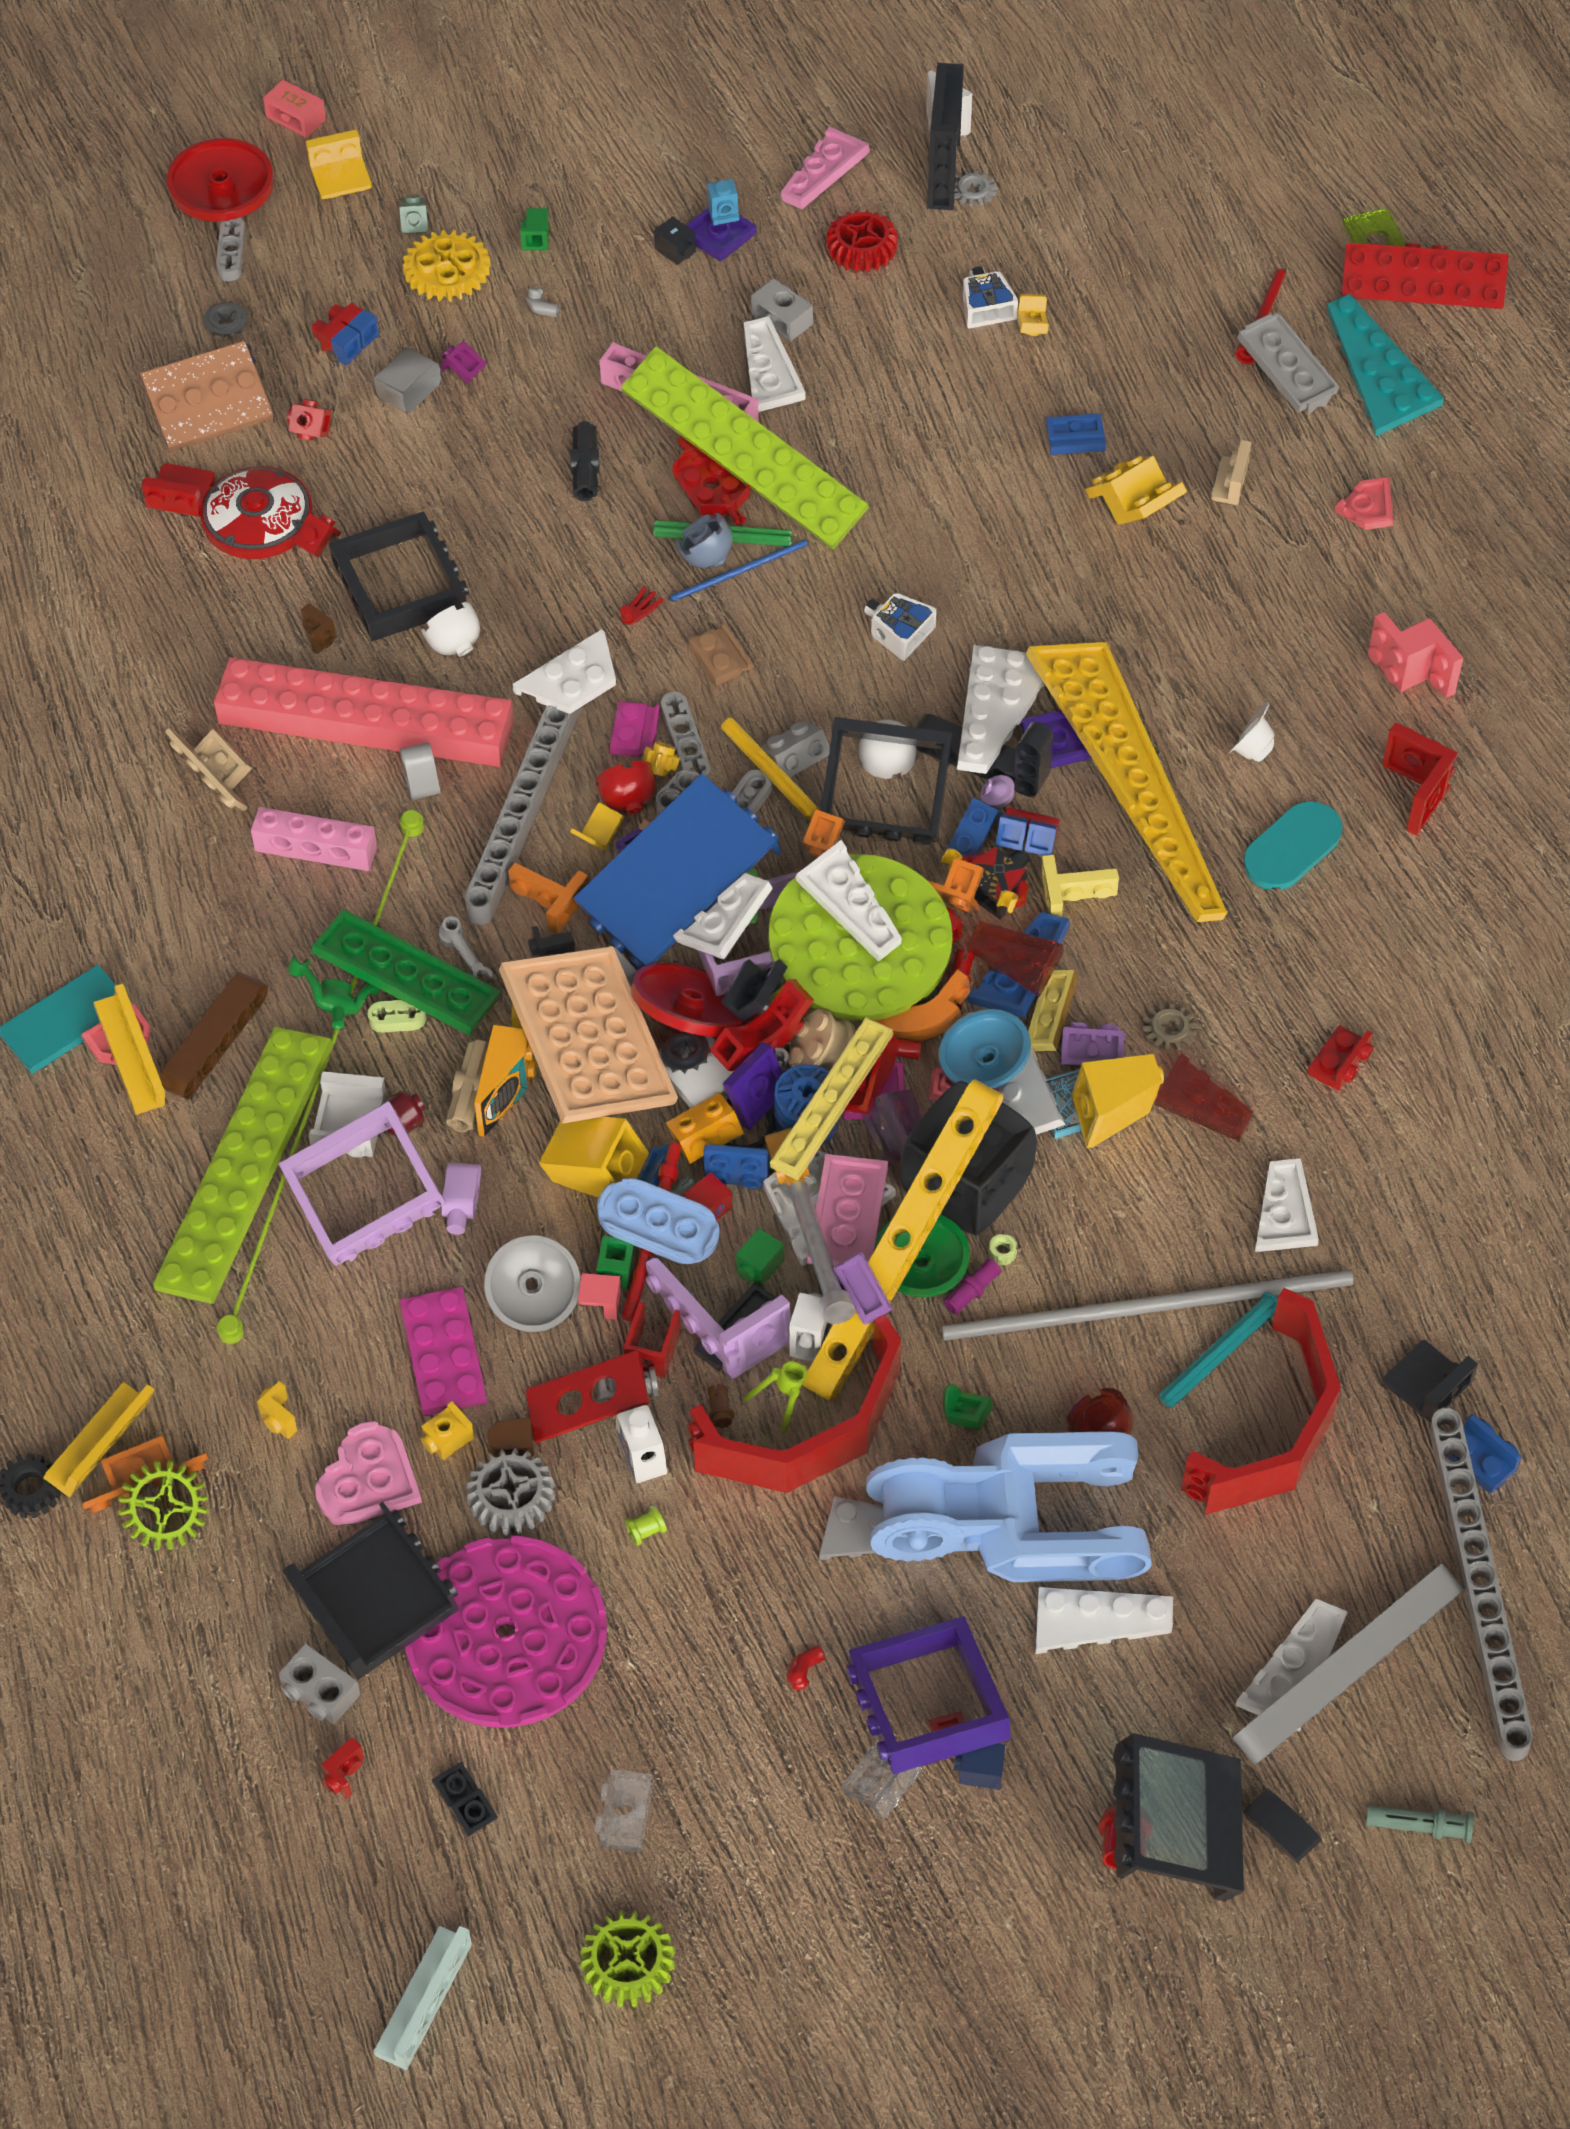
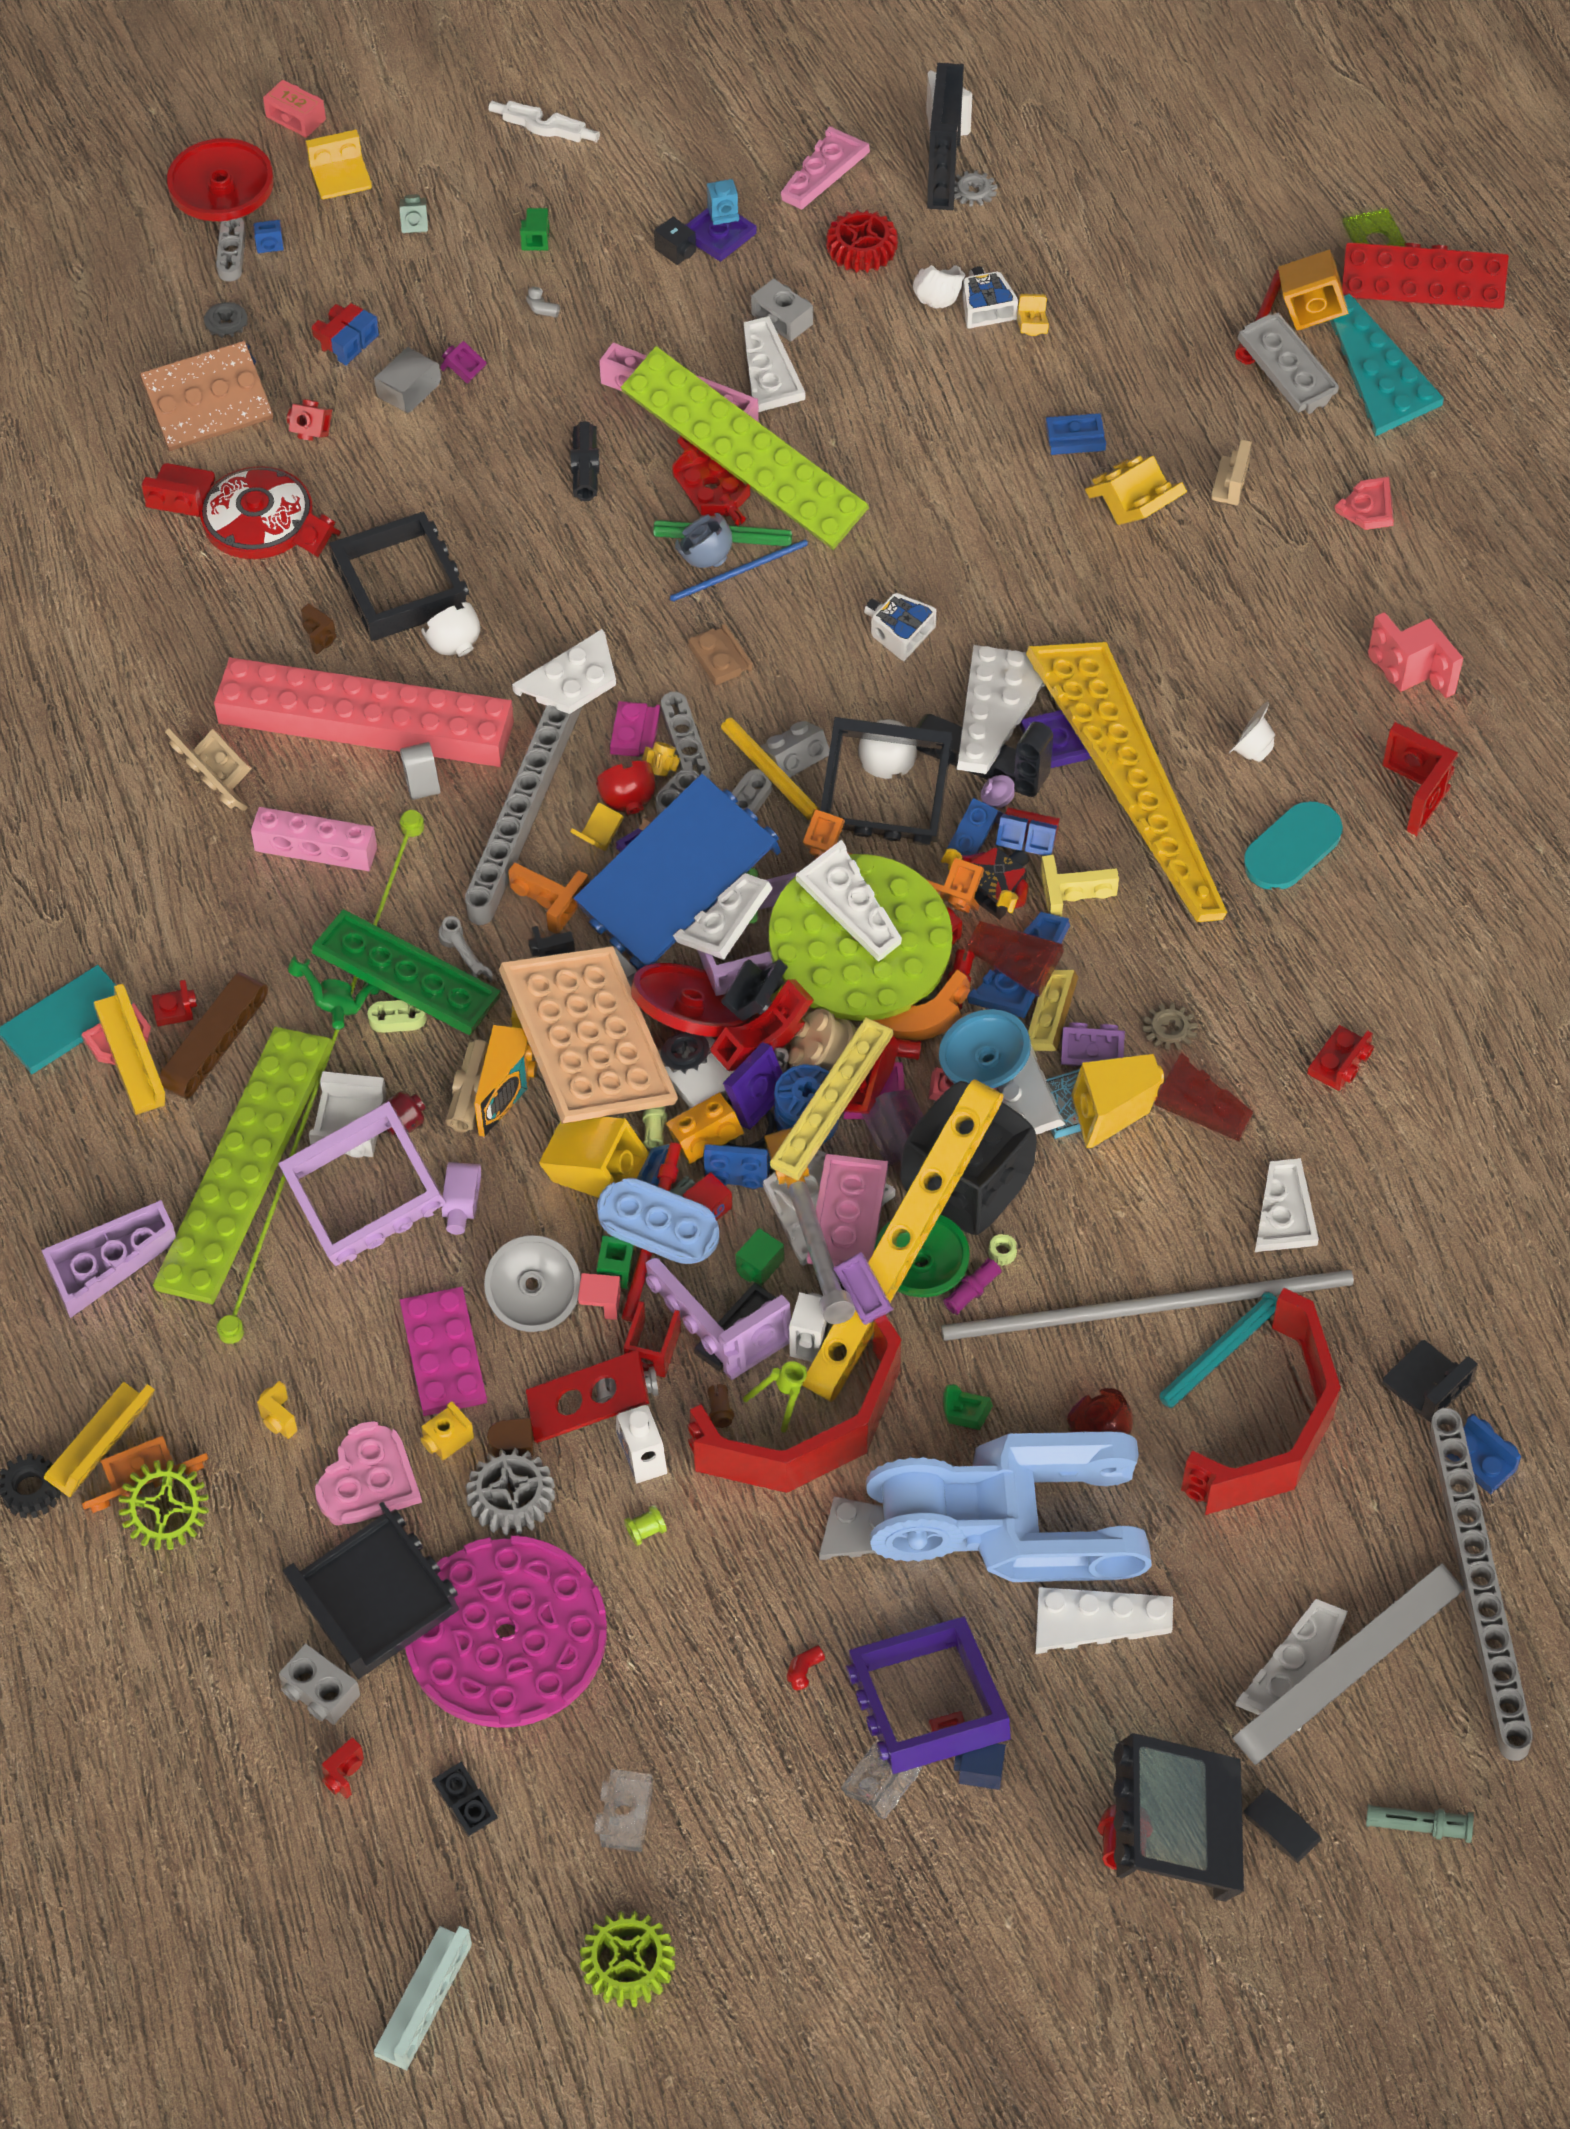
yellow gear [403,230,491,302] -> none
red piece [620,586,663,625] -> none
none -> lavender wedge [41,1200,176,1318]
none -> red bracket [151,980,197,1027]
none -> blue bracket [253,220,284,254]
none -> white piece [489,100,600,143]
none -> yellowish green pin [642,1106,667,1149]
none -> white hair [913,265,965,309]
none -> light orange slope [1278,249,1349,331]

